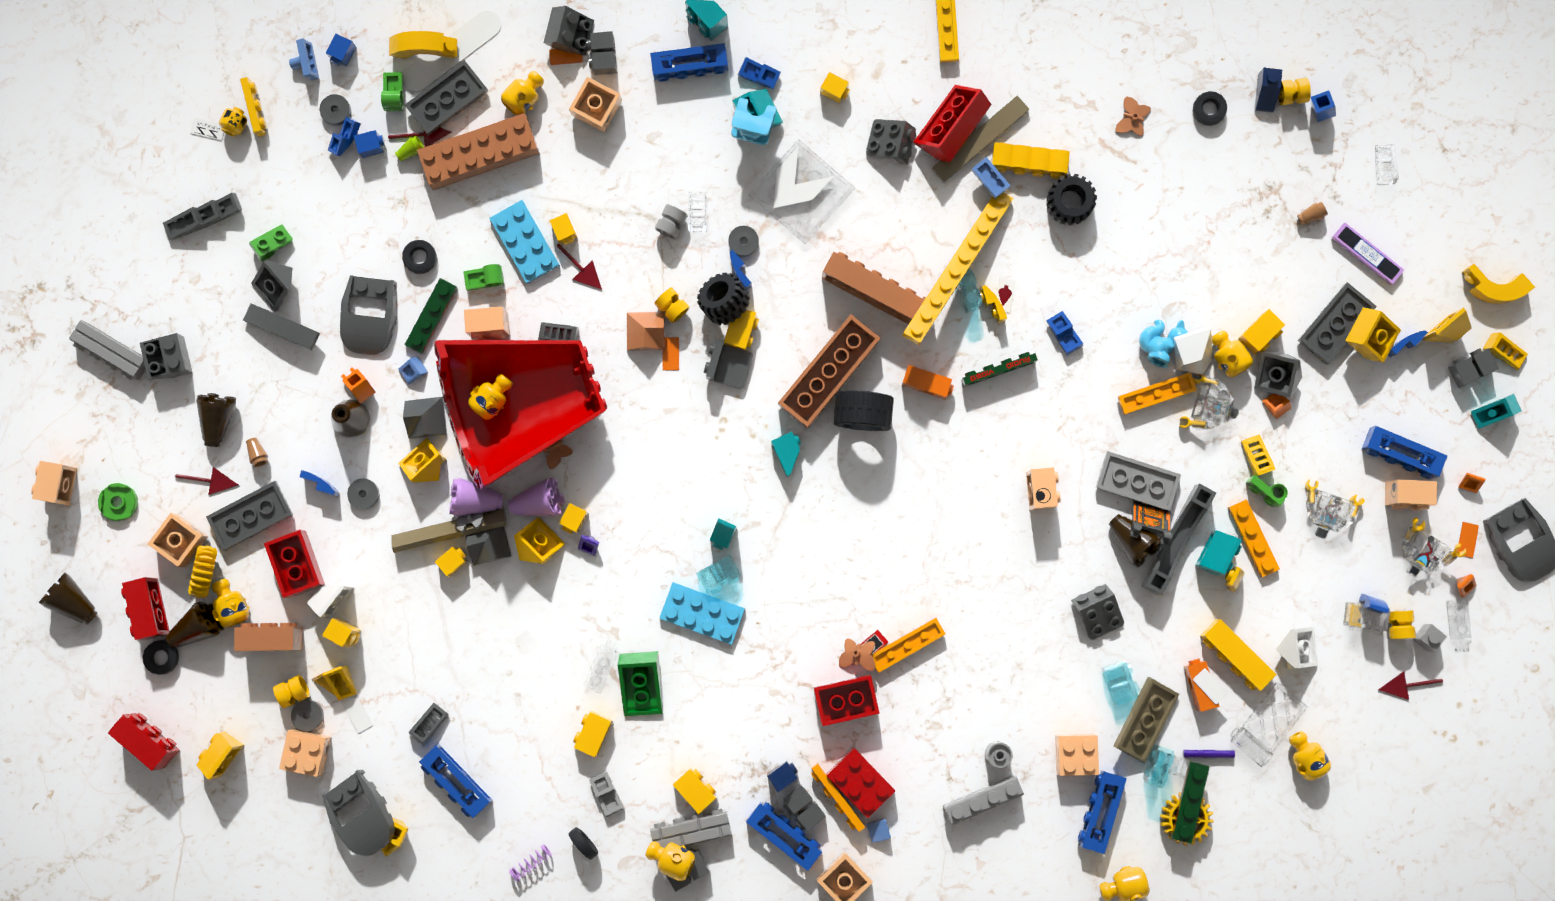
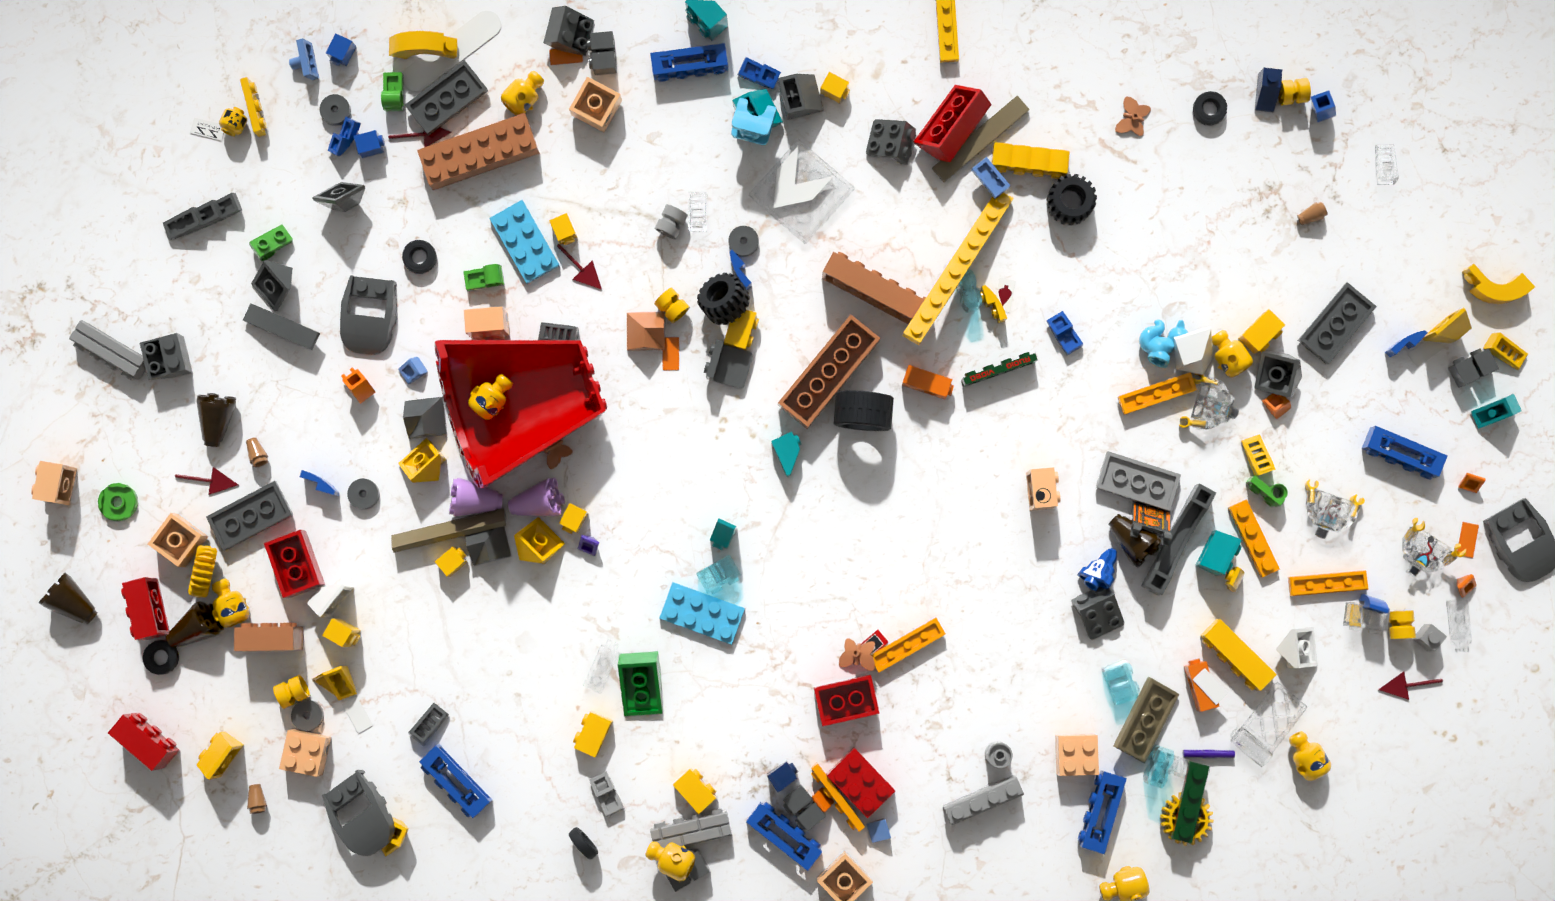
dark brown cone [331,399,370,437] -> none
lime cone [395,136,424,162] -> none
dark green plate [404,278,458,354] -> none
light grey piece [457,513,484,533] -> none
lavender piece [509,844,552,882] -> none
tile [1331,222,1404,285] -> none
yellow brick [1345,308,1401,363] -> none
light nougat brick [1385,479,1437,511] -> none
none -> medium nougat cone [247,784,267,814]
none -> dark grey slope [312,182,365,212]
none -> dark grey slope [778,73,824,120]
none -> orange slope [812,787,834,812]
none -> blue rock [1077,548,1117,591]
none -> light orange tile [1288,570,1369,596]

